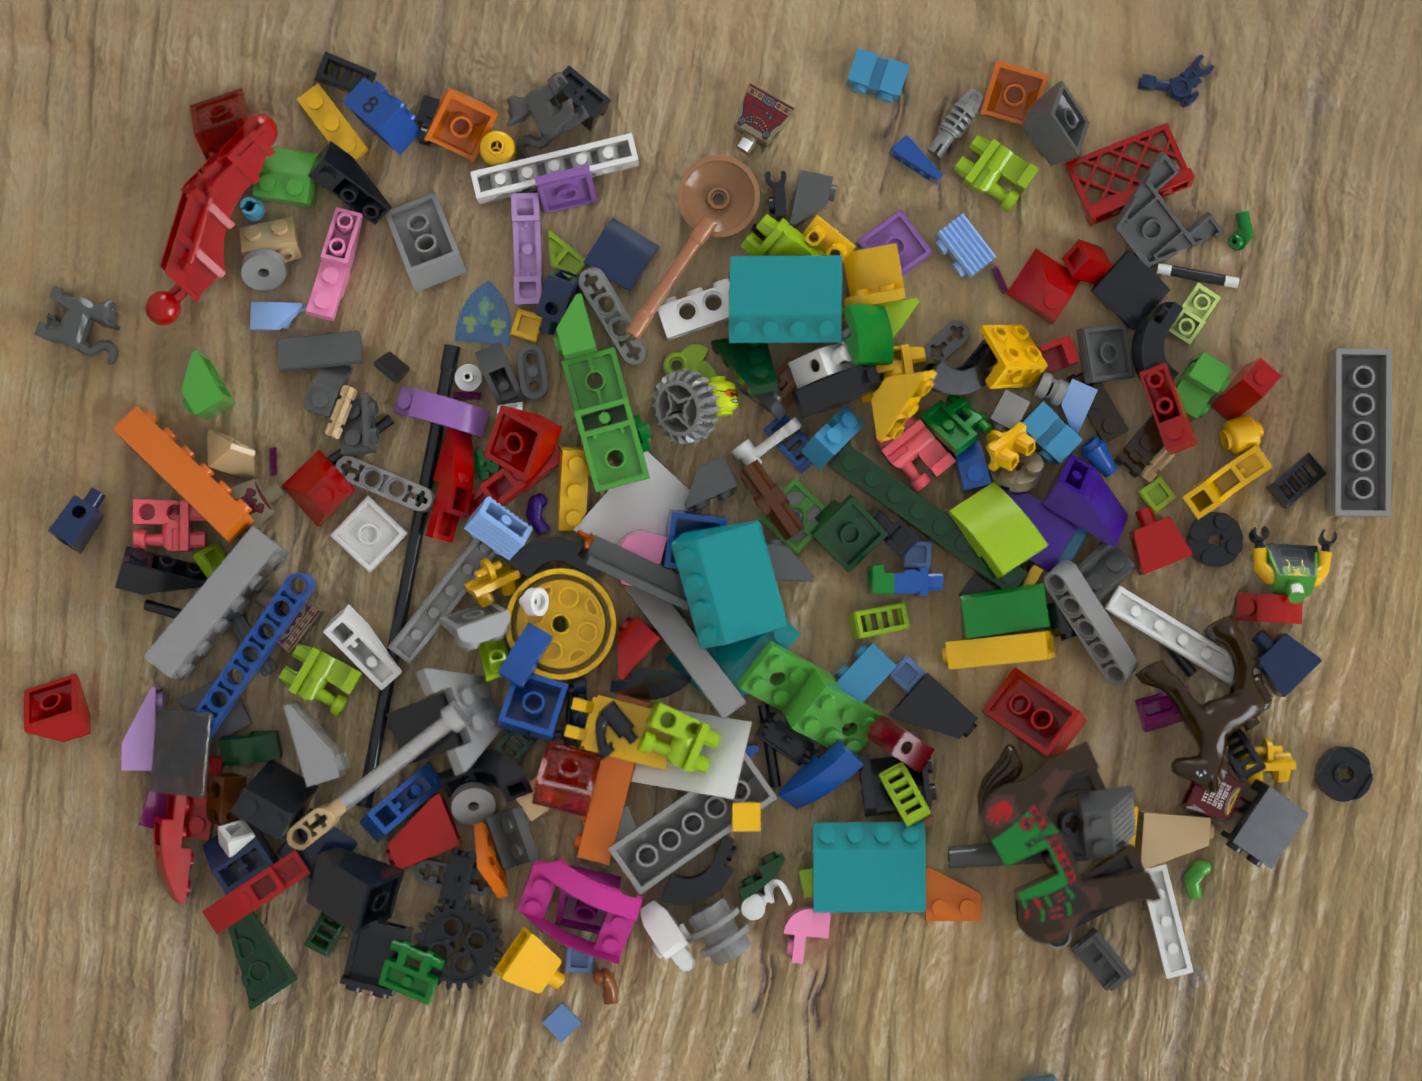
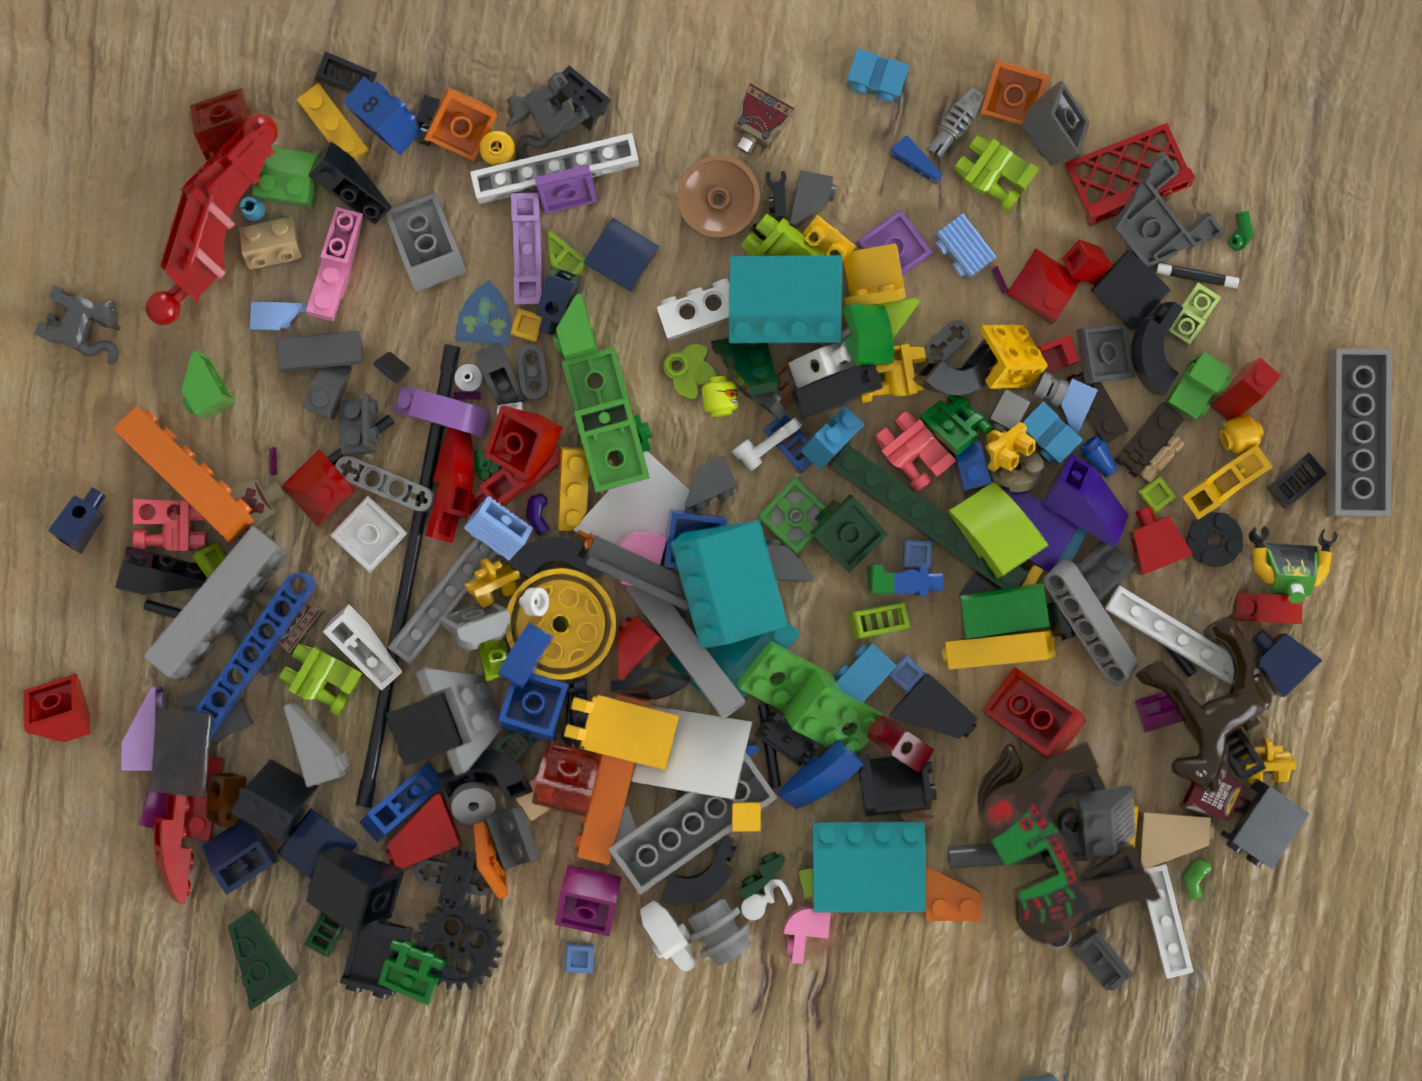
red slope [202,849,312,935] -> none
tan slope [207,429,256,480] -> none
dark green slope [218,730,283,766] -> none
white slope [218,819,255,858] -> none
light grey piece [241,249,286,291] -> none
flat silver piece [287,701,470,850] -> none
tan axle [324,385,357,439] -> none
yellow torso [494,926,565,993] -> none
dark pink wedge [517,858,643,964] -> none
medium blue tile [542,1002,582,1043] -> none
light grey beam [578,267,648,365] -> none
dark orange arm [593,967,618,1004] -> none
black plant [595,700,639,760] -> none
nougat piece [625,216,717,340] -> none
lime hips [637,700,722,773] -> none
light grey gear [650,369,721,444] -> none
reddish brown piece [738,459,805,541] -> none
yellow slope [871,370,937,442] -> none
black plate [873,511,921,557] -> none
lime slope [879,762,931,827] -> none
dark blue piece [1137,55,1214,108] -> none
red slope [1139,363,1198,455] -> none
black plate [1314,746,1373,802] -> none

